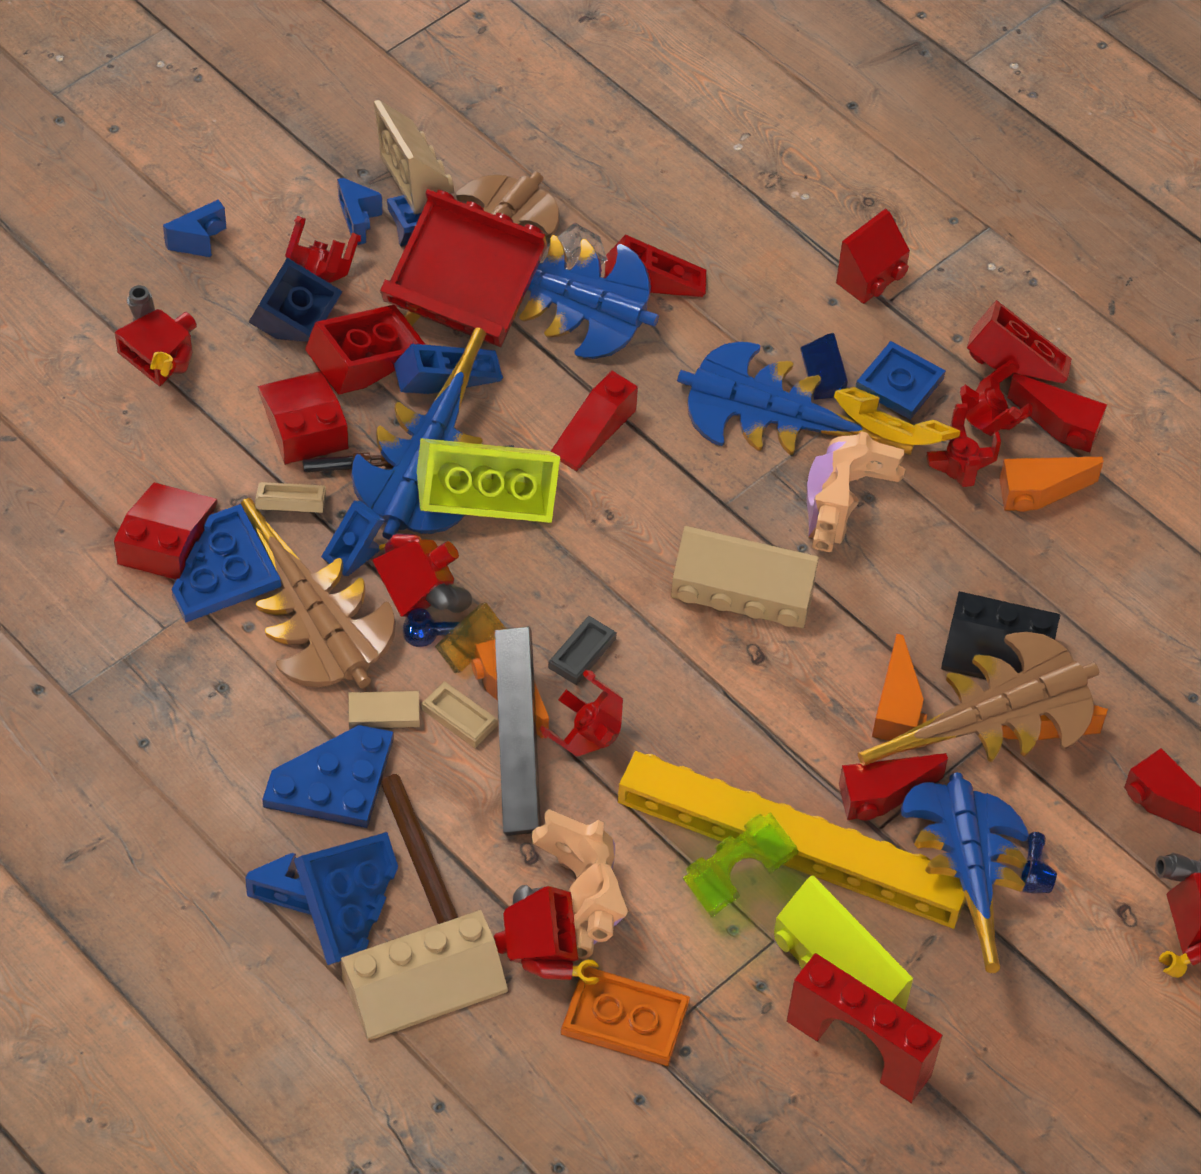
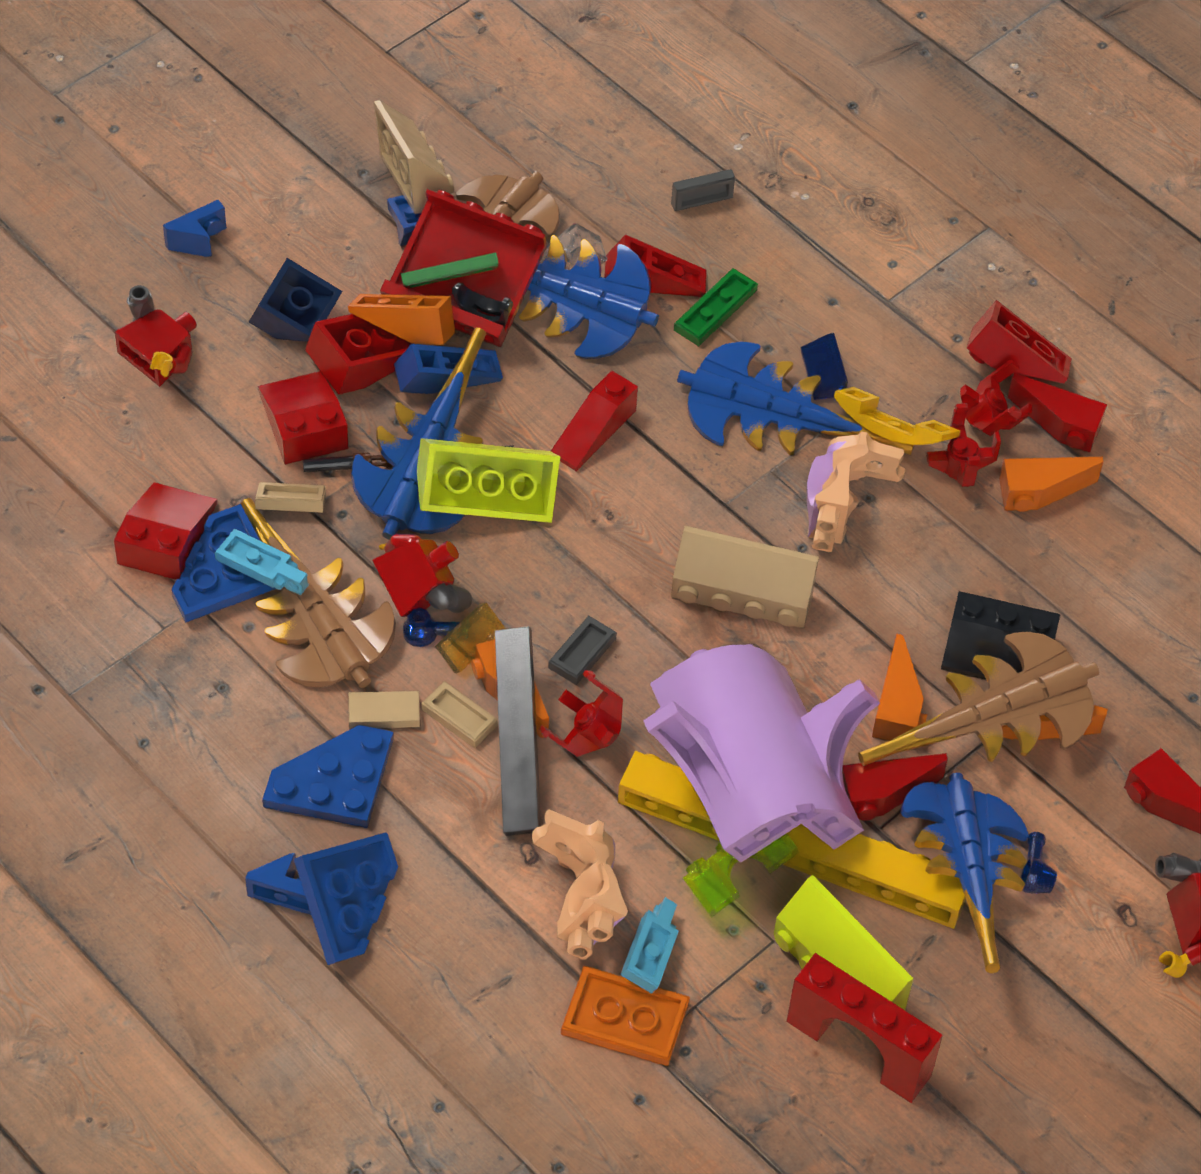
red piece [285,216,361,283] -> none
blue slope [321,501,385,576] -> none
blue slope [337,178,383,245] -> none
tan slope [341,910,508,1041] -> none
reddish brown axle [382,774,458,924] -> none
red torso [493,885,599,985] -> none
red slope [836,208,910,304] -> none
blue plate [856,341,946,420] -> none
none -> medium azure hinge [215,529,309,595]
none -> orange slope [348,294,455,346]
none -> green tile [401,252,499,288]
none -> black helmet [452,283,513,329]
none -> medium azure hinge [620,897,679,993]
none -> lavender cylinder [643,644,880,862]
none -> dark grey tile [671,169,735,211]
none -> green tile [674,268,758,347]

